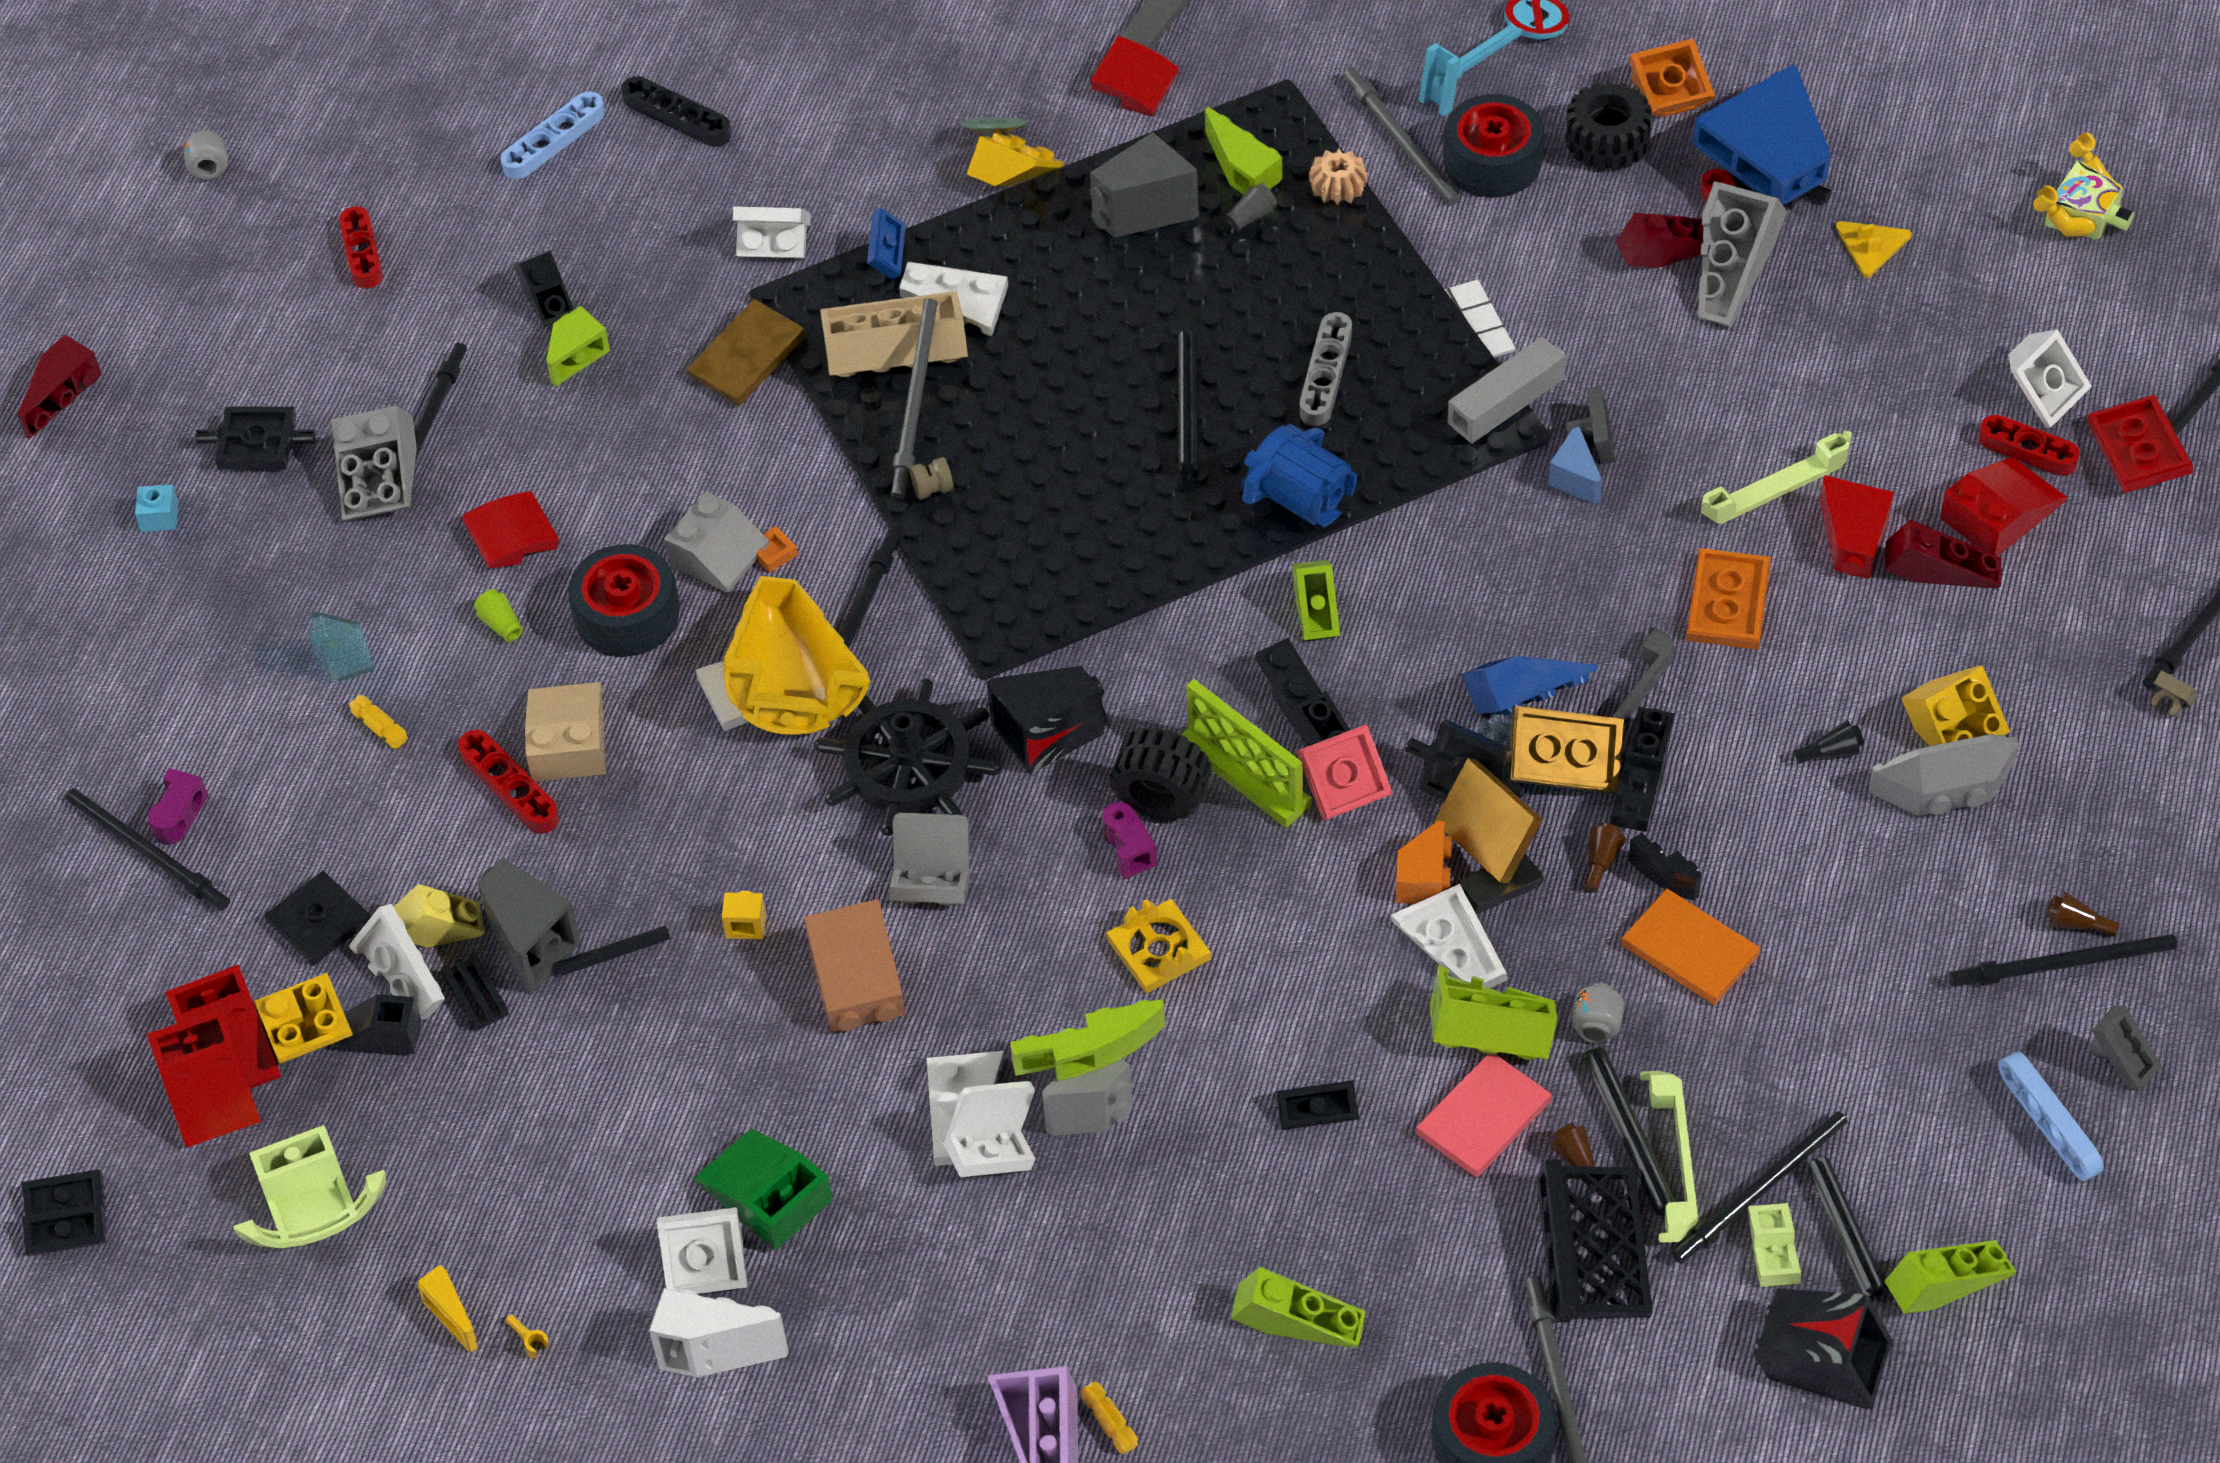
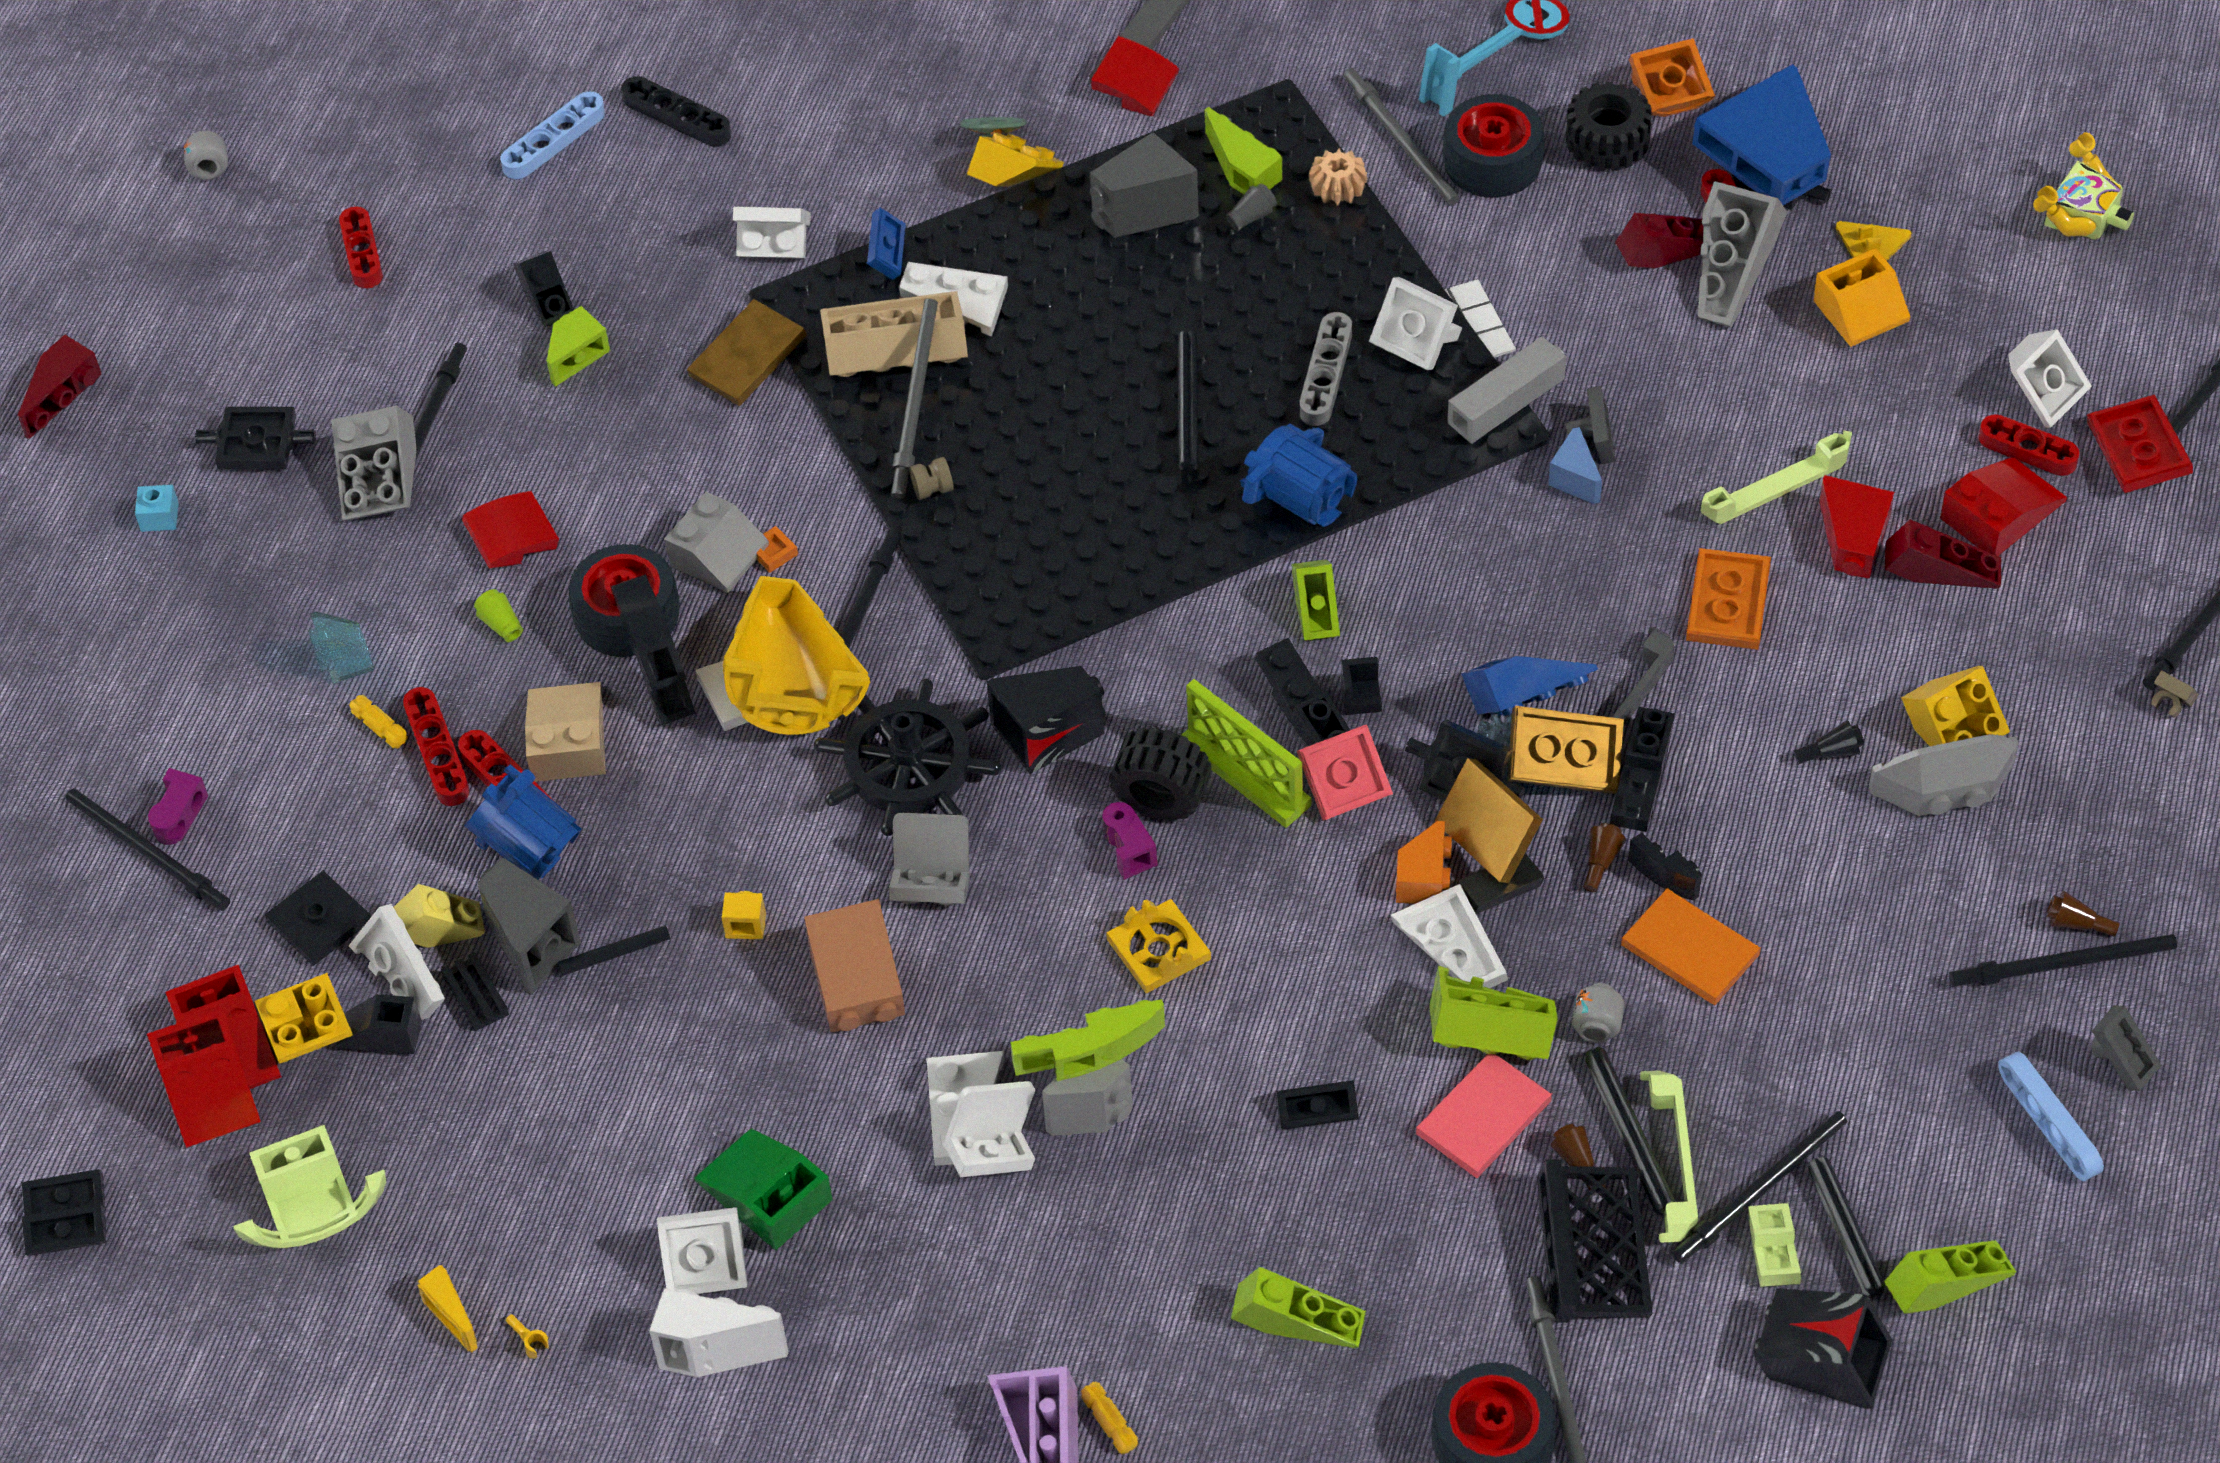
none -> red beam [403,687,470,806]
none -> blue container [464,764,582,880]
none -> black slope [610,574,696,725]
none -> black panel [1341,657,1382,715]
none -> white bracket [1369,277,1462,370]
none -> light orange slope [1813,248,1910,347]

